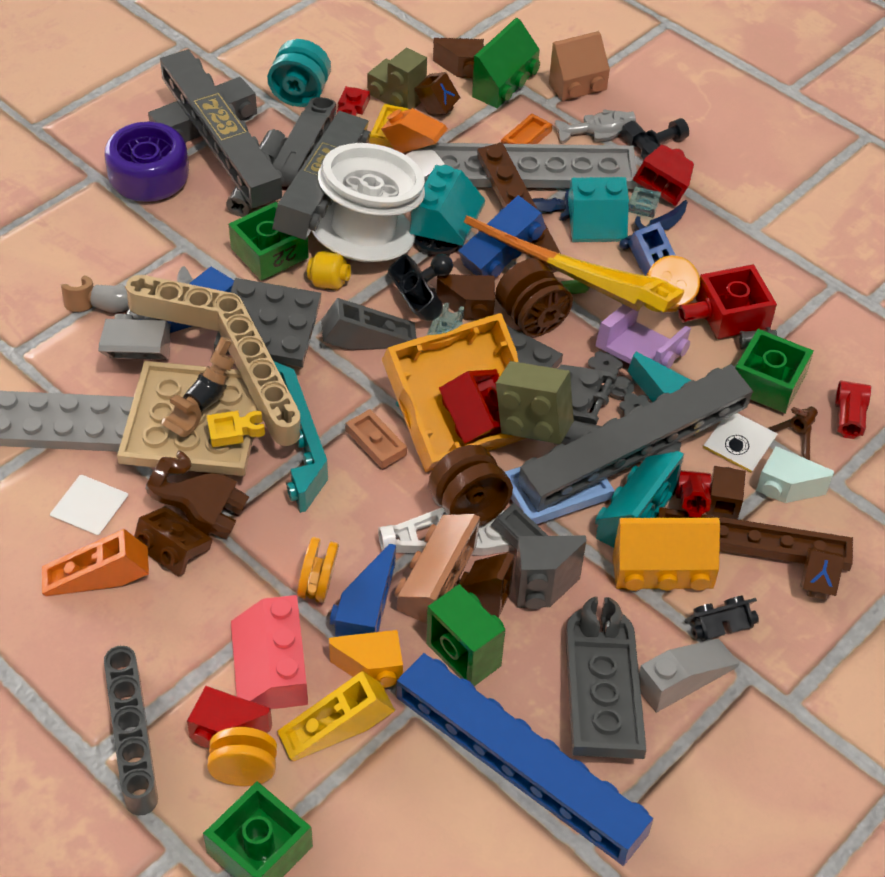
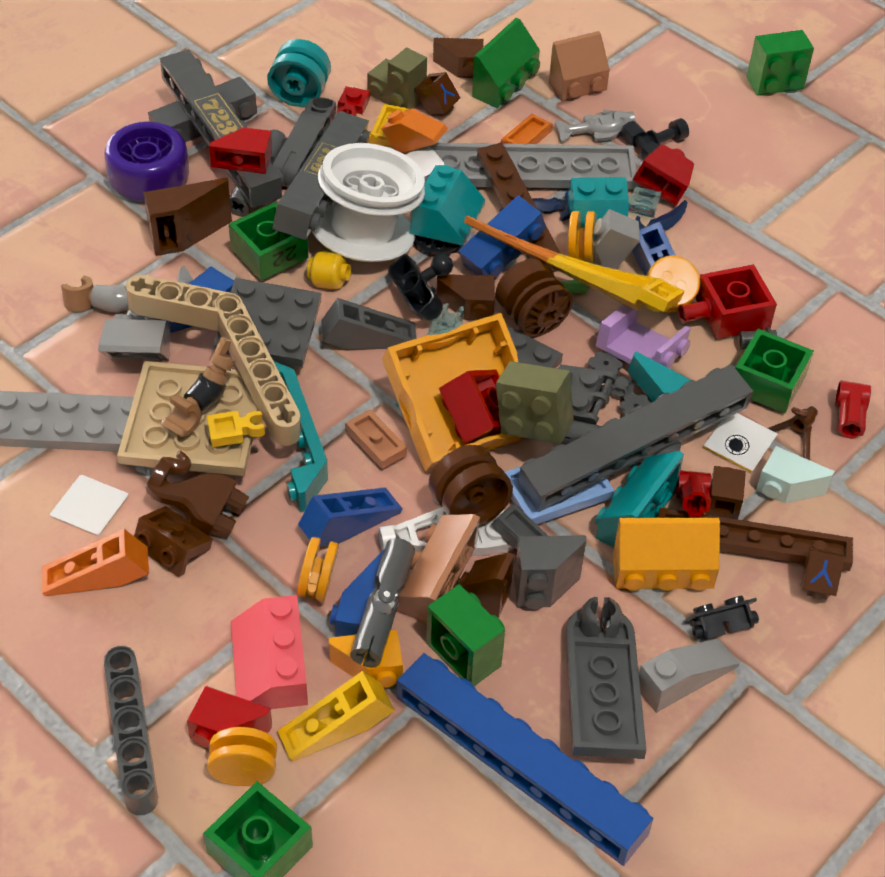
none -> reddish brown slope [143,178,232,256]
none -> red slope [209,127,272,174]
none -> blue slope [298,487,403,546]
none -> dark grey piece [350,538,415,667]
none -> light orange head [568,211,597,263]
none -> light grey slope [593,209,640,269]
none -> green brick [747,30,814,96]

